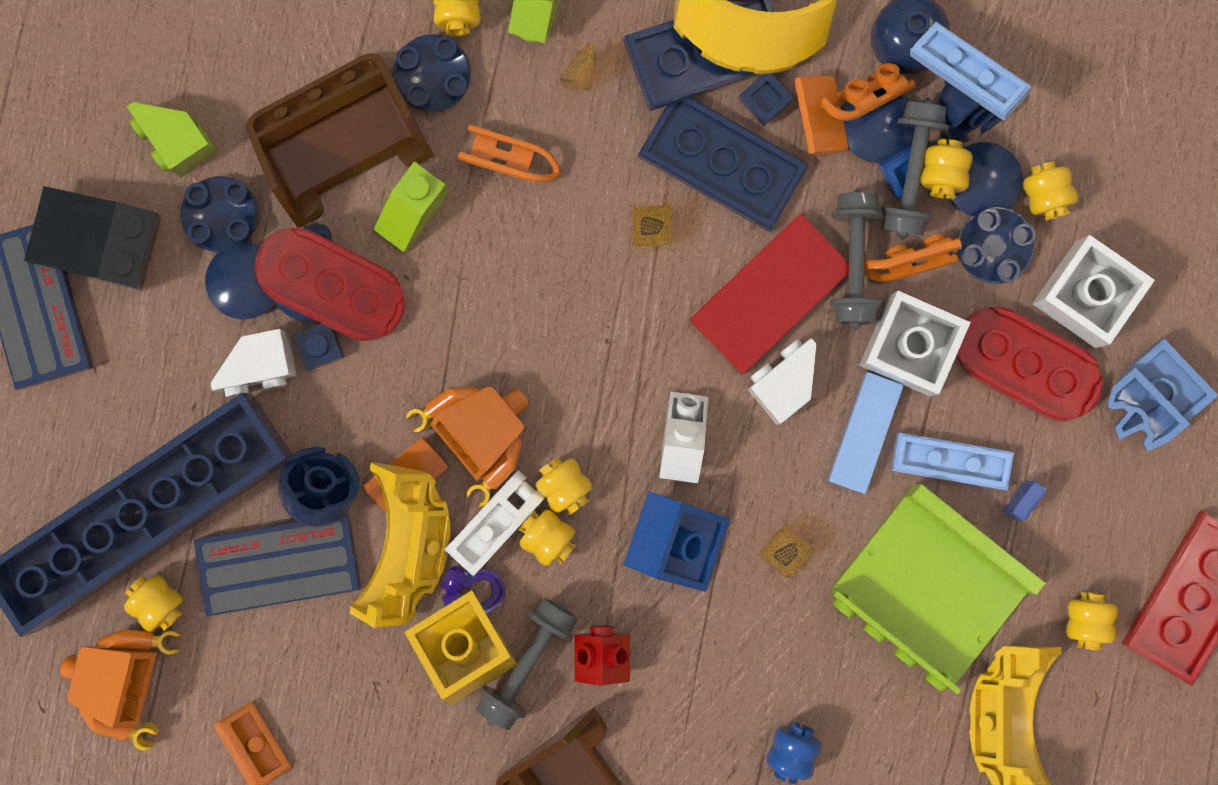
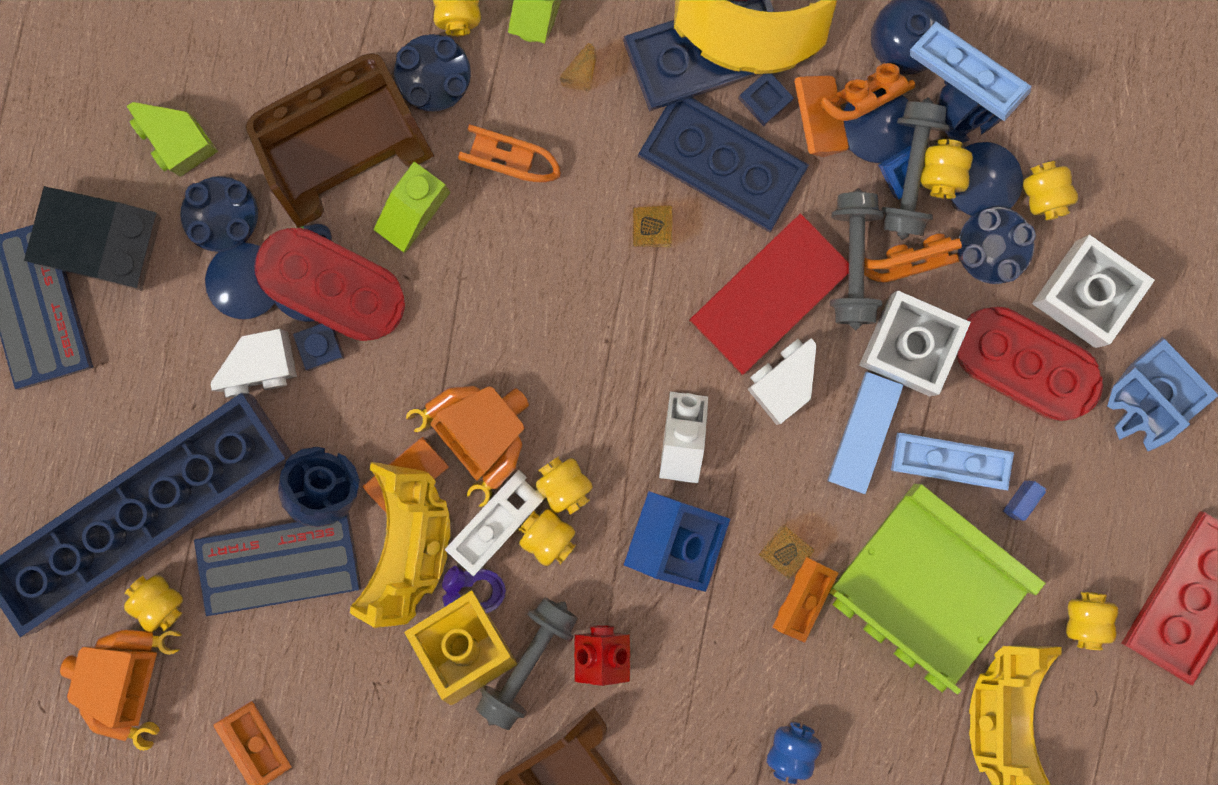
none -> orange plate [772,557,839,643]

